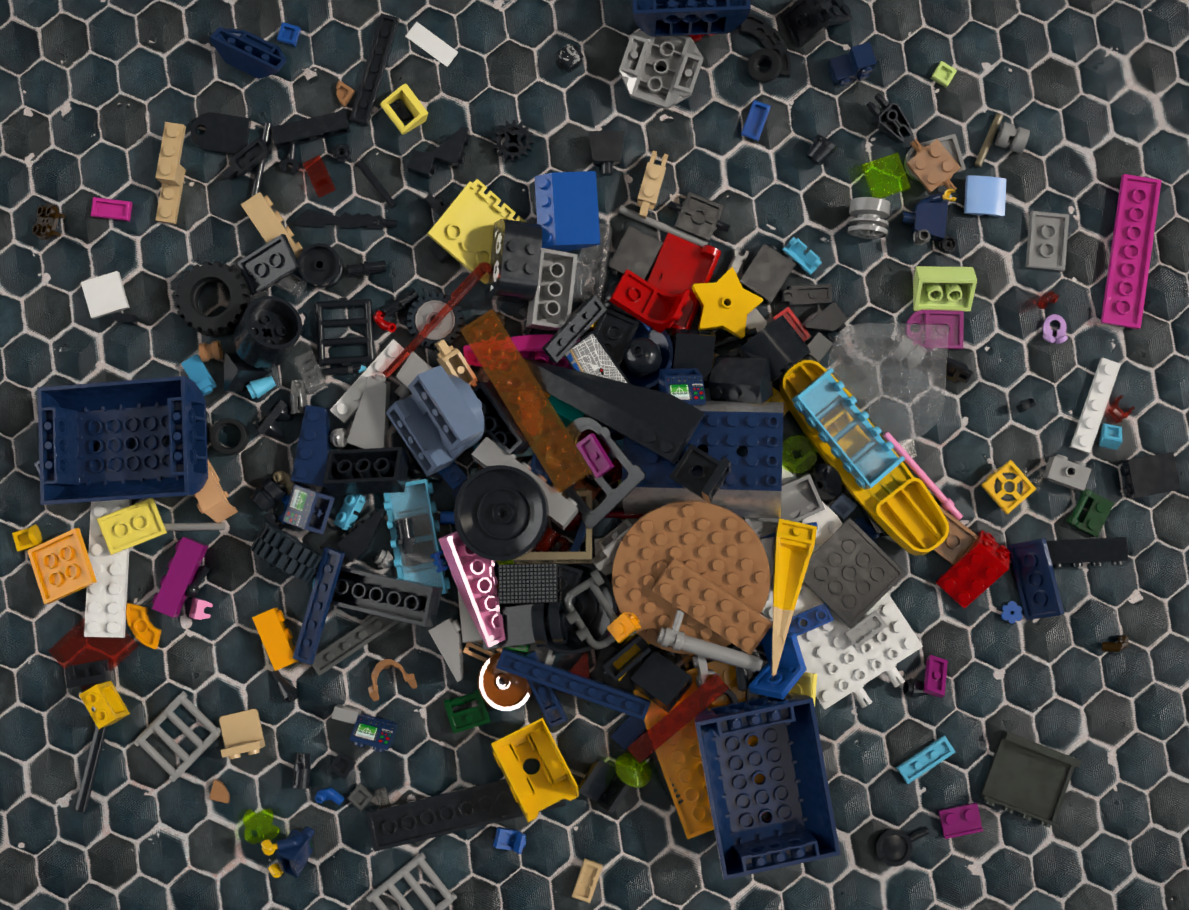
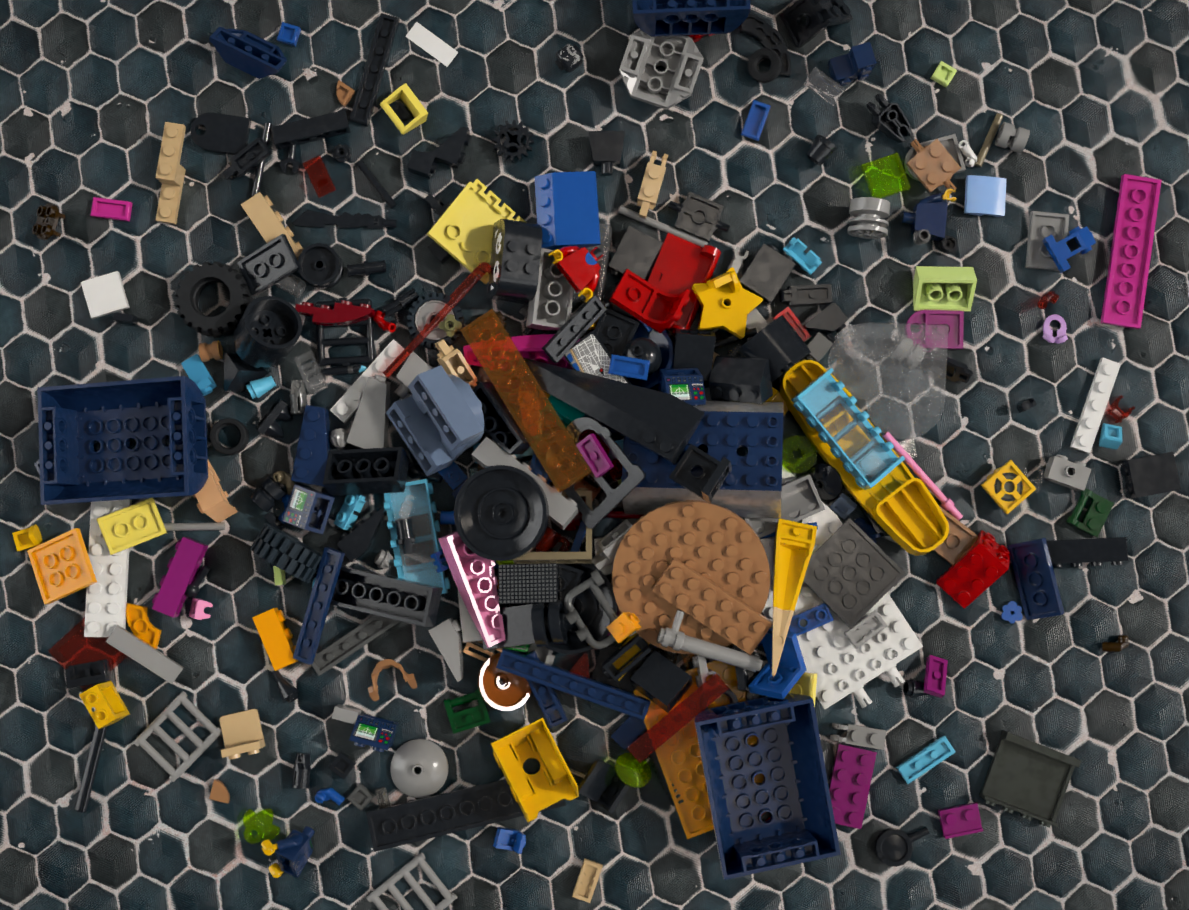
none -> light grey tile [106,625,184,684]
none -> yellowish green tile [273,566,286,585]
none -> dark red slope [295,300,376,326]
none -> light grey dish [390,739,449,798]
none -> clear piece [399,495,416,519]
none -> olive plate [439,314,462,337]
none -> red torso [548,246,603,302]
none -> blue tile [608,354,650,380]
none -> yellow tile [707,271,740,293]
none -> clear plate [804,67,846,106]
none -> magenta plate [829,743,877,829]
none -> light grey hinge [830,723,886,750]
none -> white arm [958,140,977,167]
none -> blue tile [1042,226,1096,273]

